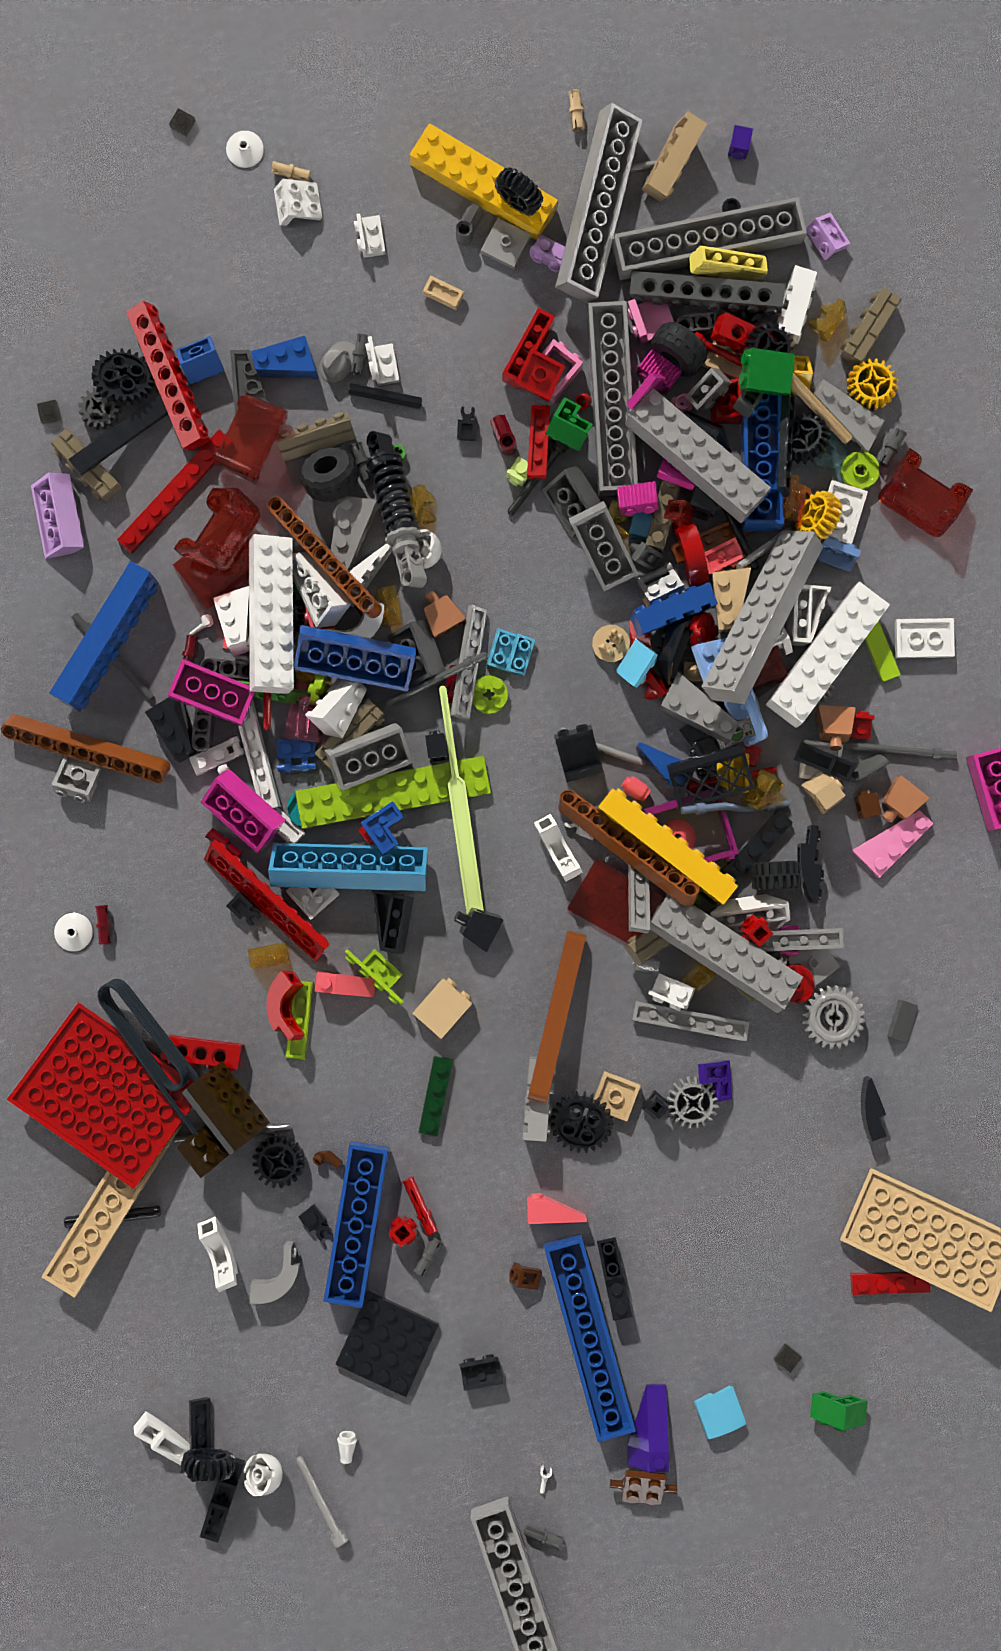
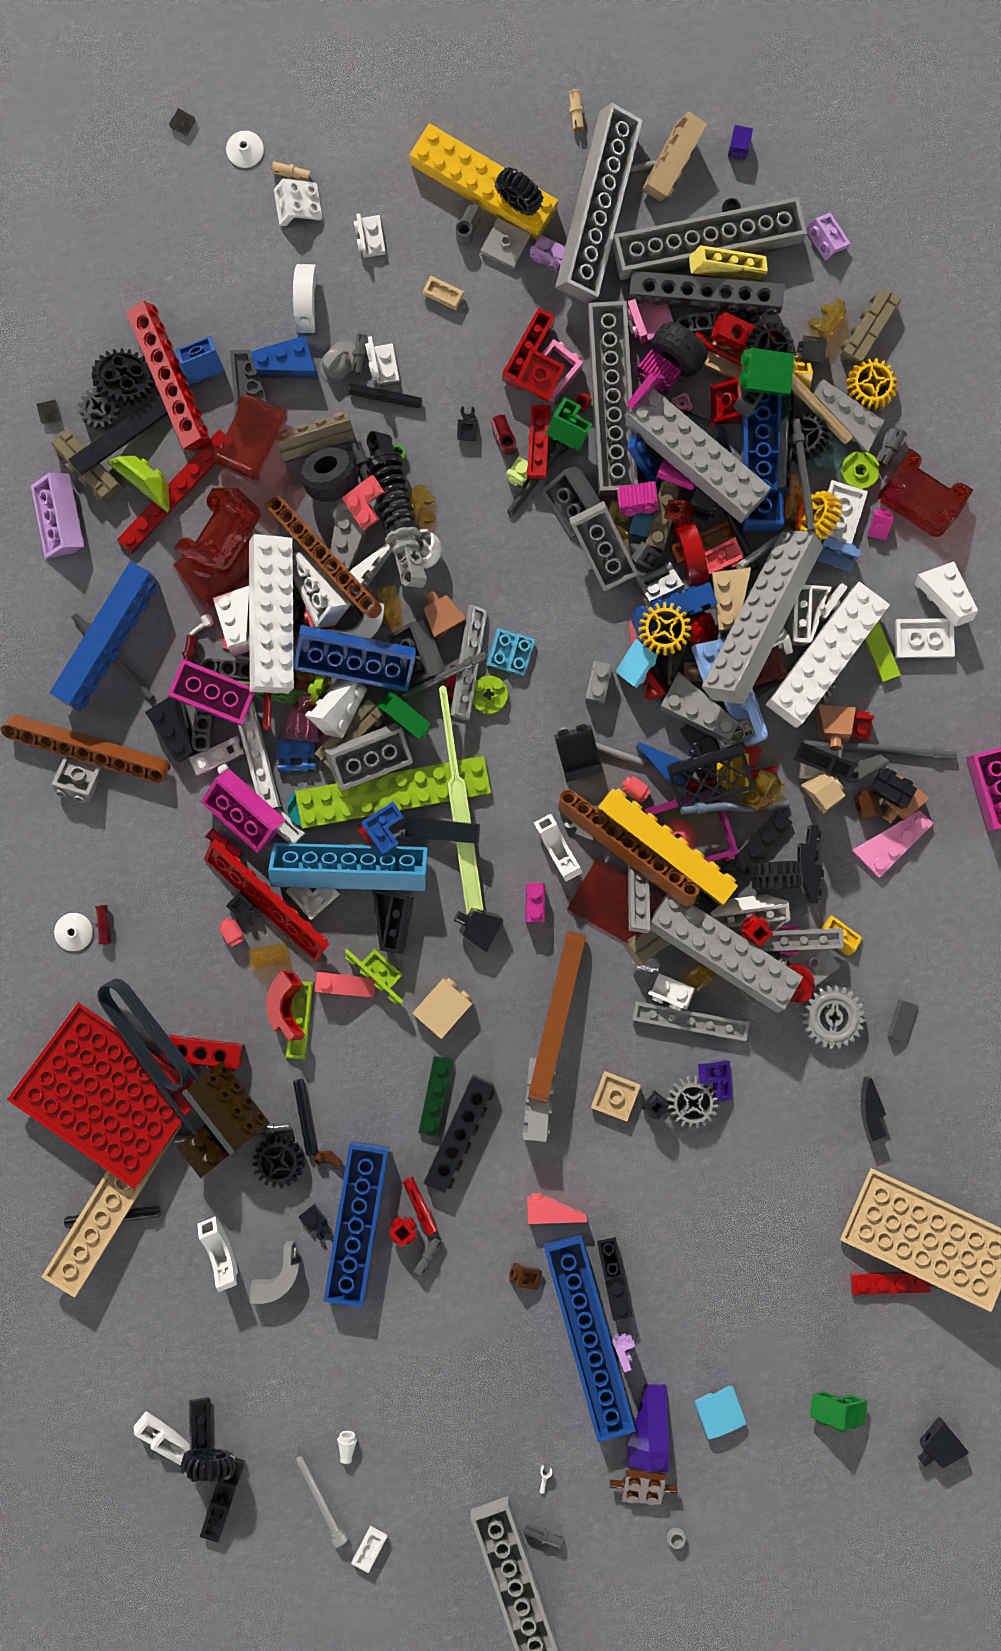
white cylinder [244,1453,283,1496] -> none
black plate [335,1291,439,1397] -> none
black brick [425,730,449,762] -> none
black bracket [459,1354,503,1391] -> none
black gear [550,1091,613,1153] -> none
tan plate [592,625,630,663] -> none
light grey brick [685,368,732,411] -> none
clear smoke plate [774,1343,802,1373] -> none
white wedge [776,265,818,346] -> none
none -> lime wedge [107,456,170,512]
none -> coral brick [218,918,245,947]
none -> white arch [293,264,317,333]
none -> black axle [293,1079,317,1156]
none -> coral plate [342,476,384,530]
none -> white plate [351,1526,387,1573]
none -> green brick [377,692,431,739]
none -> black tile [405,817,480,844]
none -> black brick [424,1074,496,1193]
none -> dark pink brick [525,883,545,922]
none -> light grey brick [585,661,613,705]
none -> lavender bracket [611,1332,635,1373]
none -> blue plate [627,433,661,484]
none -> yellow gear [638,602,692,656]
none -> light grey plate [667,1528,686,1549]
none -> dark grey bar [792,419,816,531]
none -> black brick [797,335,828,362]
none -> white plate [819,583,847,621]
none -> yellow slope [821,915,862,956]
none -> dark pink bracket [867,508,894,541]
none -> black brick [868,768,917,809]
none -> white wedge [914,562,978,627]
none -> black torso [918,1416,969,1468]

